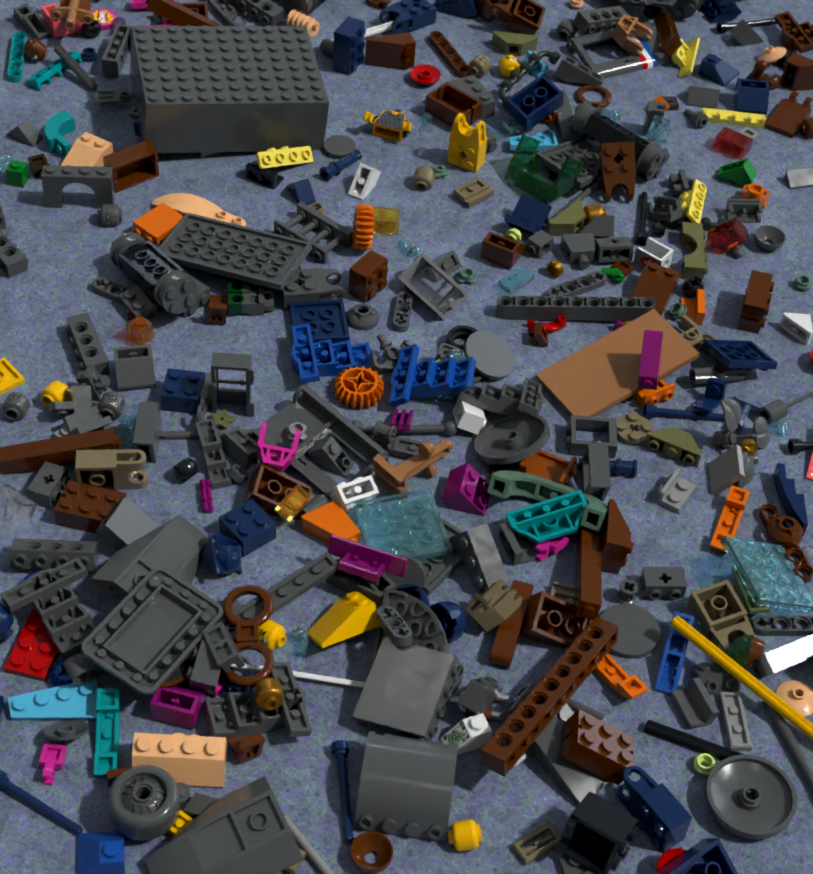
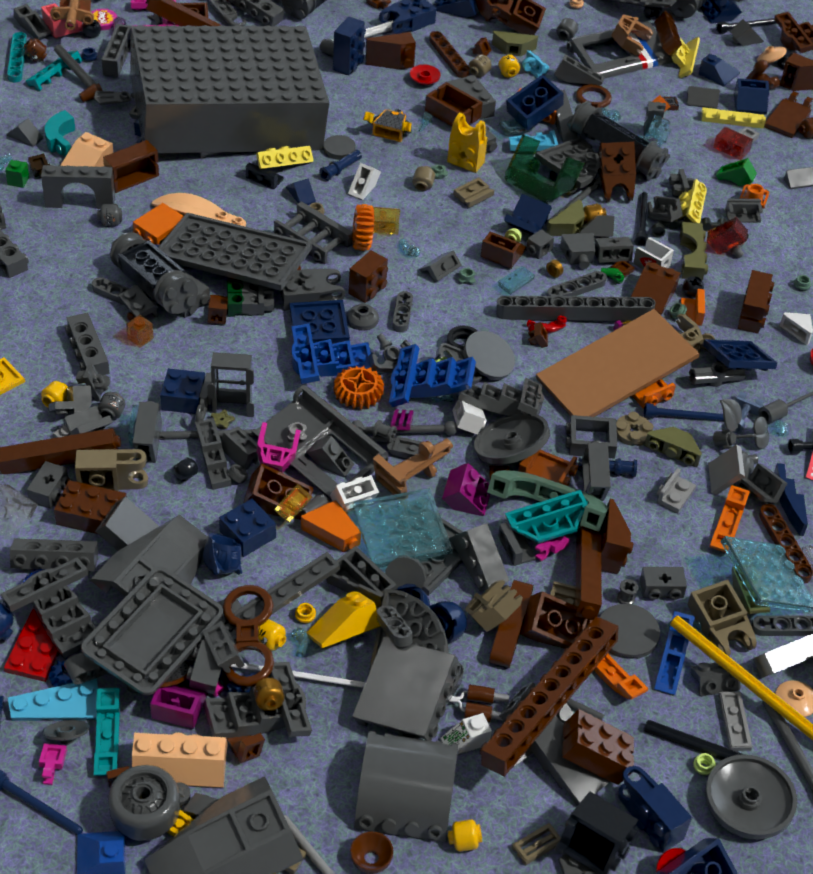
dark grey head [2,392,30,421] -> none
dark grey slope [113,344,156,390] -> none
magenta axle [200,479,213,514] -> none
light nougat piece [287,9,320,38] -> none
magenta bracket [328,535,408,582] -> none
dark blue piece [331,740,354,844] -> none
door [398,253,468,320] -> none
clear light blue piece [448,349,467,362] -> none
dark grey slope [459,676,502,714] -> none
pearl dark grey bar [499,50,561,109] -> none
dark grey brick [573,6,630,35] -> none
magenta slope [638,330,663,390] -> none
dark grey panel [671,677,720,728] -> none
dark grey cone [684,108,708,129] -> none
dark blue bracket [693,377,728,414] -> none
clear green piece [730,635,765,669] -> none
pearl gold tile [738,439,758,455] -> none
dark grey piece [754,225,786,250] -> none
reddish brown piece [766,515,803,548] -> none
none -> reddish brown cone [79,83,103,102]
none -> yellow plate [295,603,316,623]
none -> reddish brown tile [471,37,492,56]
none -> dark grey bracket [740,463,788,504]

